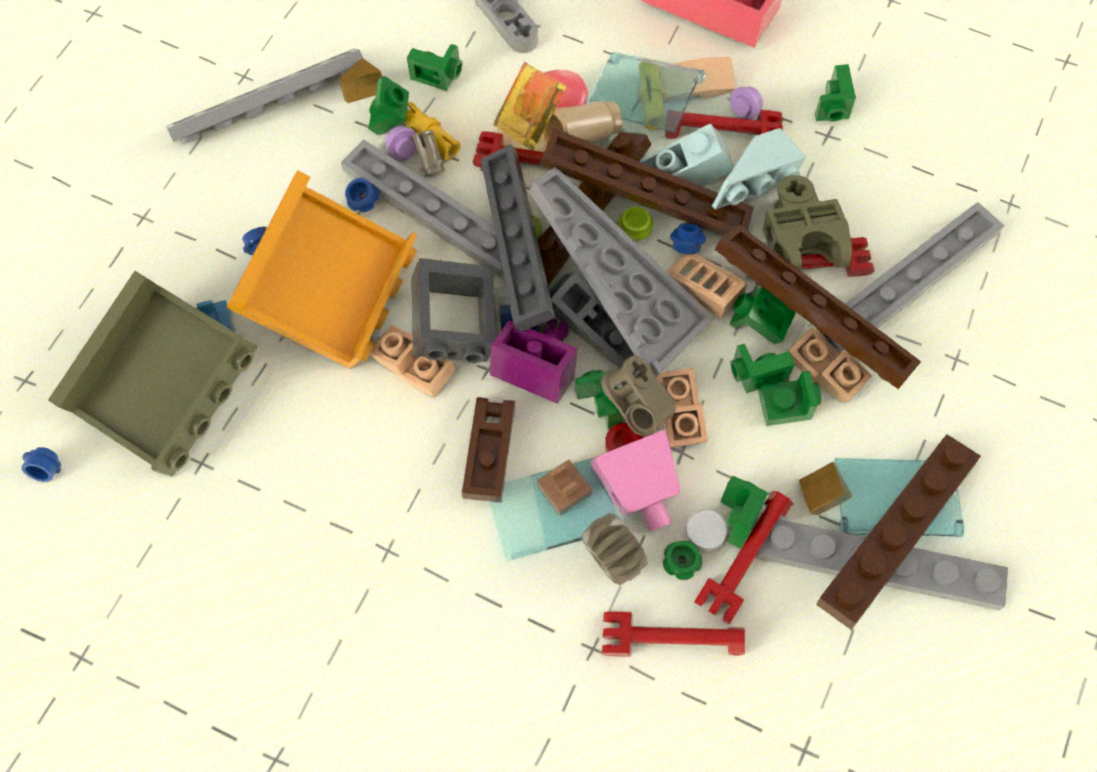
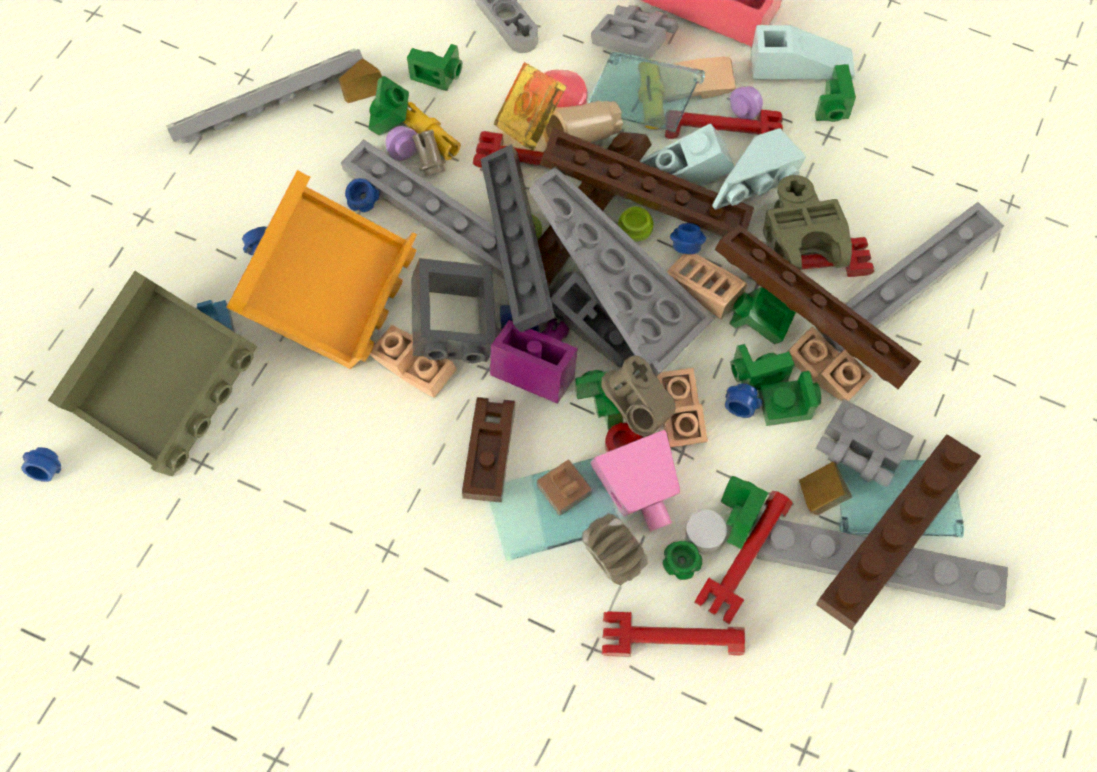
none -> light grey plate [591,5,678,60]
none -> blue plate [724,383,762,418]
none -> light aqua slope [751,25,855,79]
none -> light grey plate [815,399,914,488]

